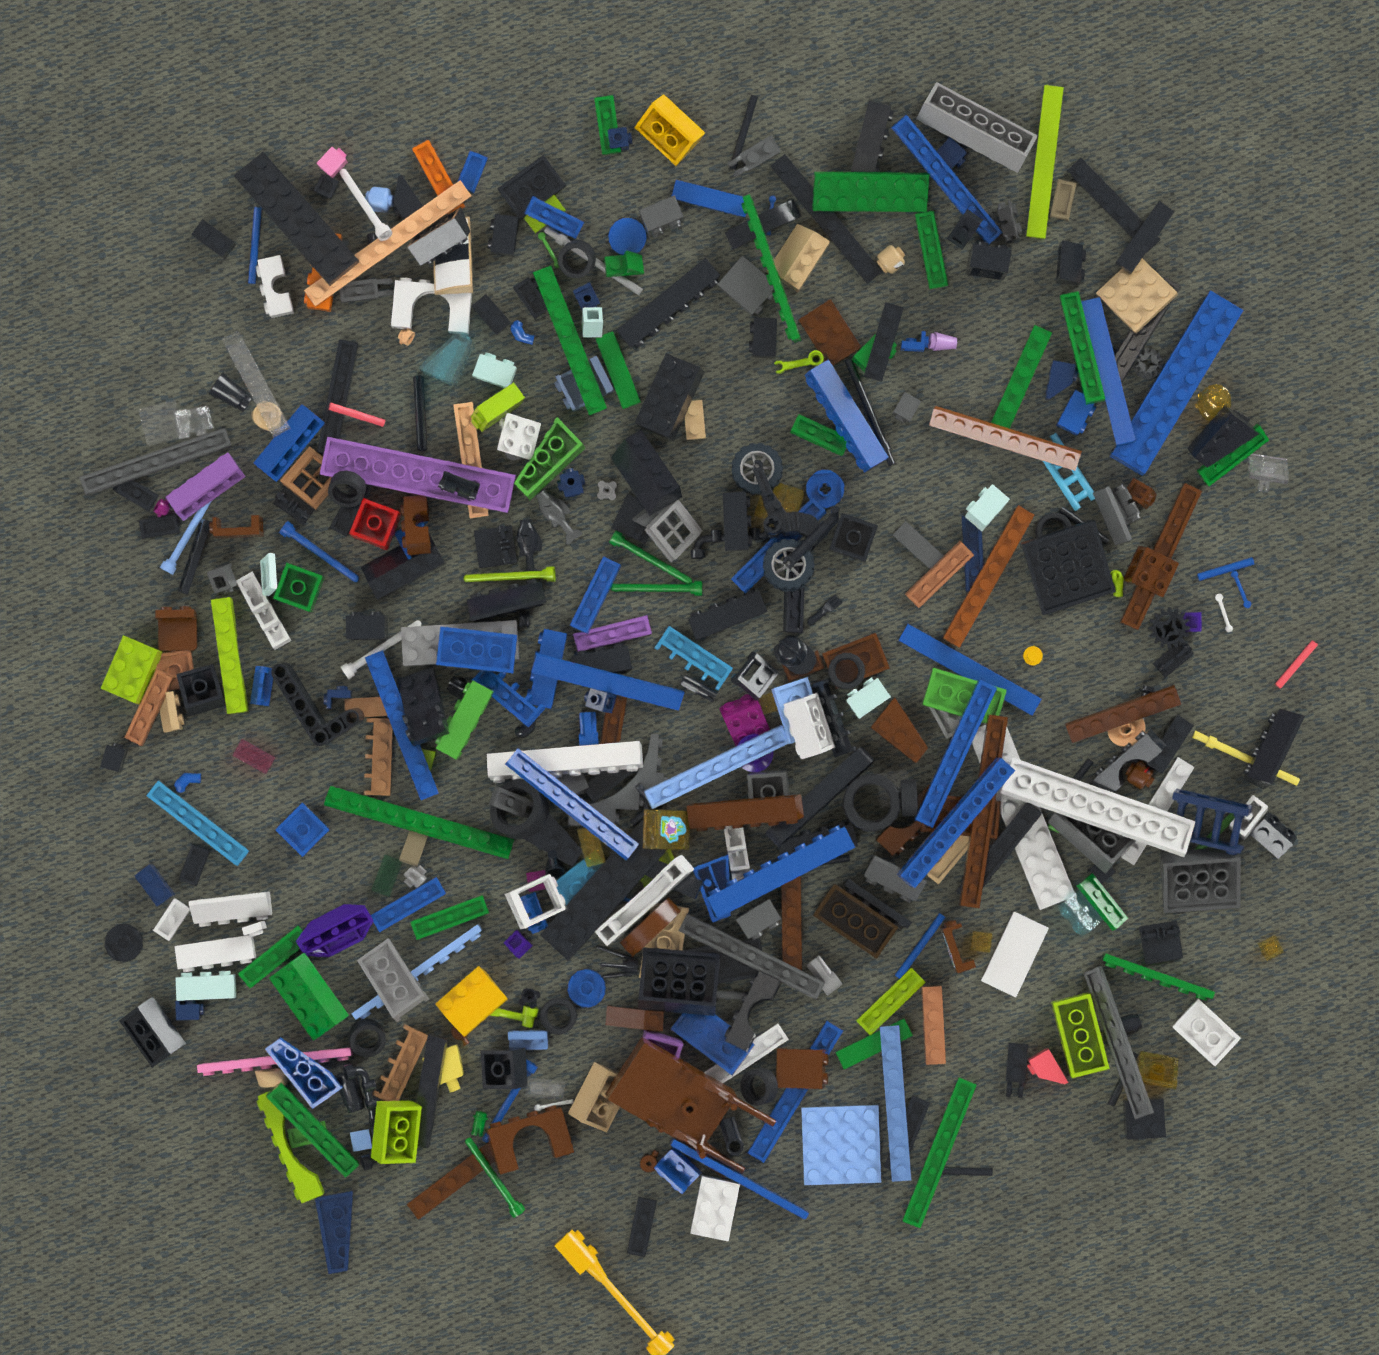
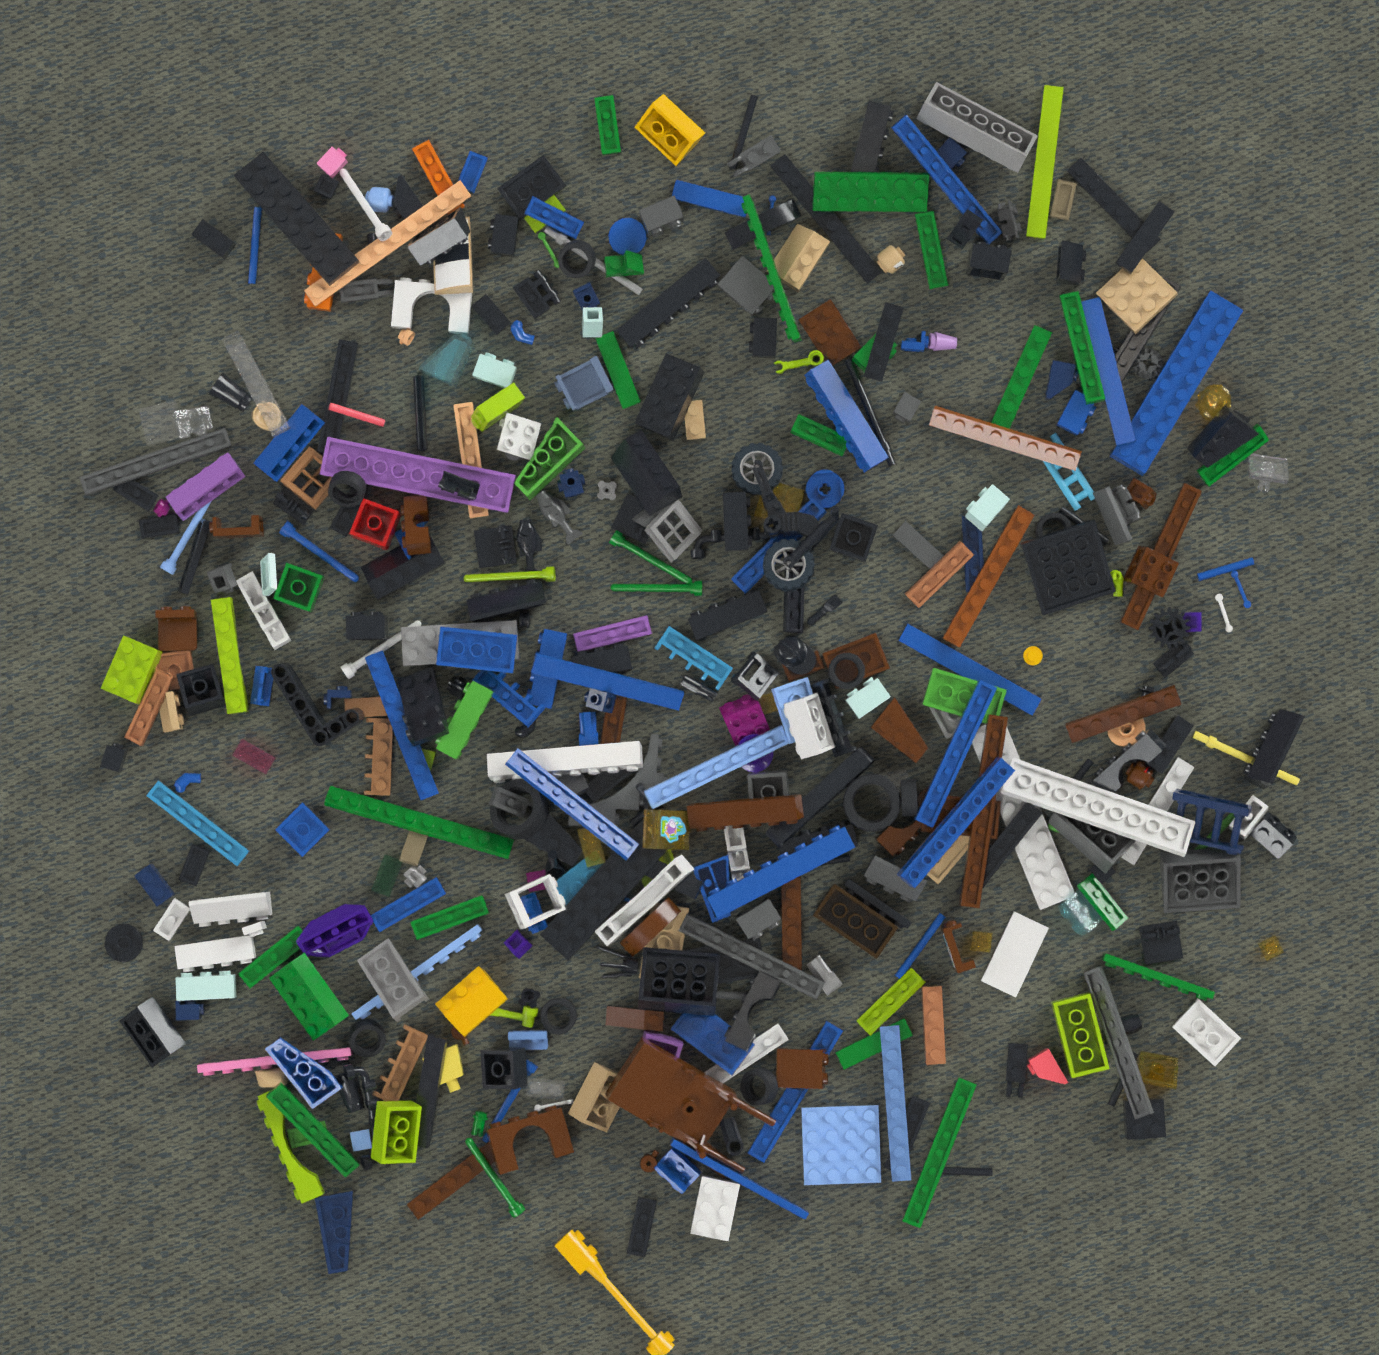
white arch [256,255,294,318] -> none
green plate [533,266,607,416] -> none
blue tile [567,969,606,1008] -> none
blue plate [570,557,621,634] -> none
dark blue bracket [608,127,632,150] -> none
coral bar [1275,640,1318,689] -> none

